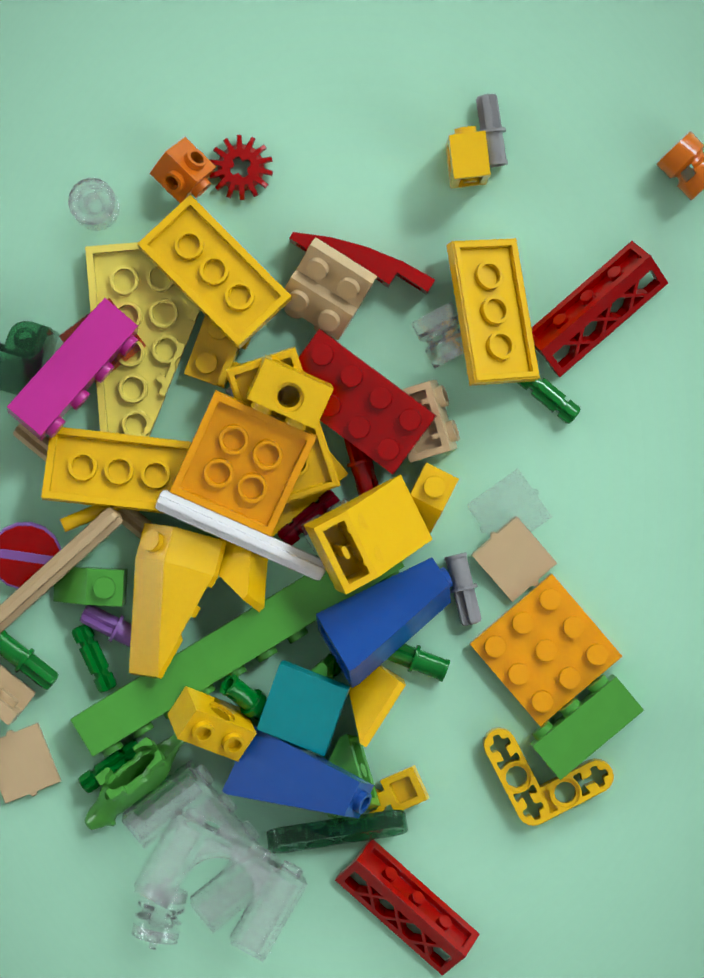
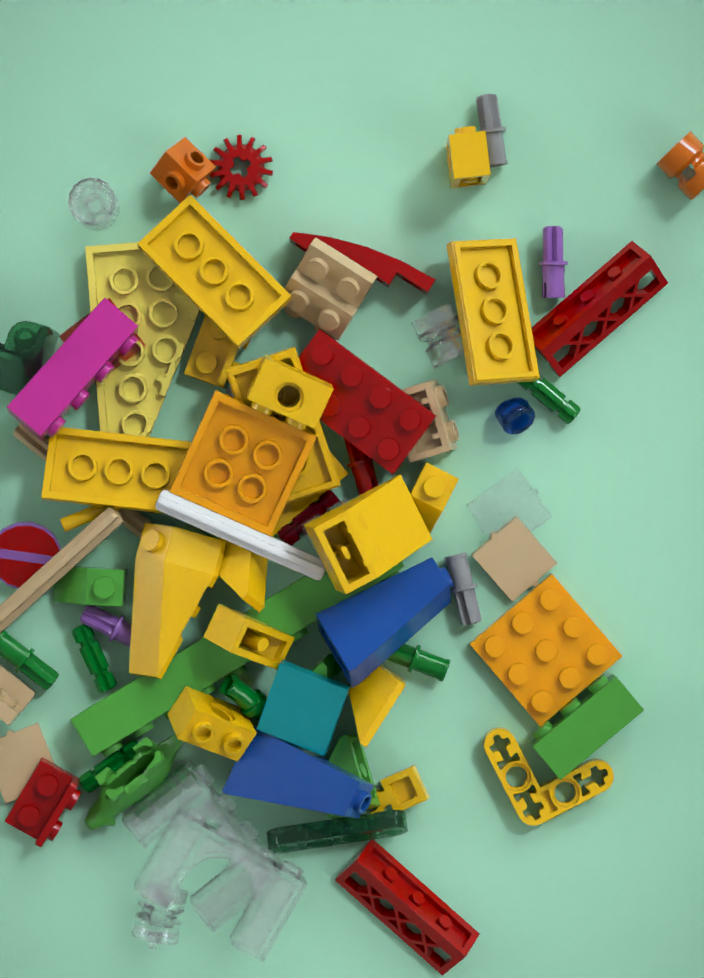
none -> red bracket [4,757,81,847]
none -> yellow slope [203,604,295,670]
none -> clear blue tile [495,397,535,434]
none -> medium lavender axle [539,226,568,298]

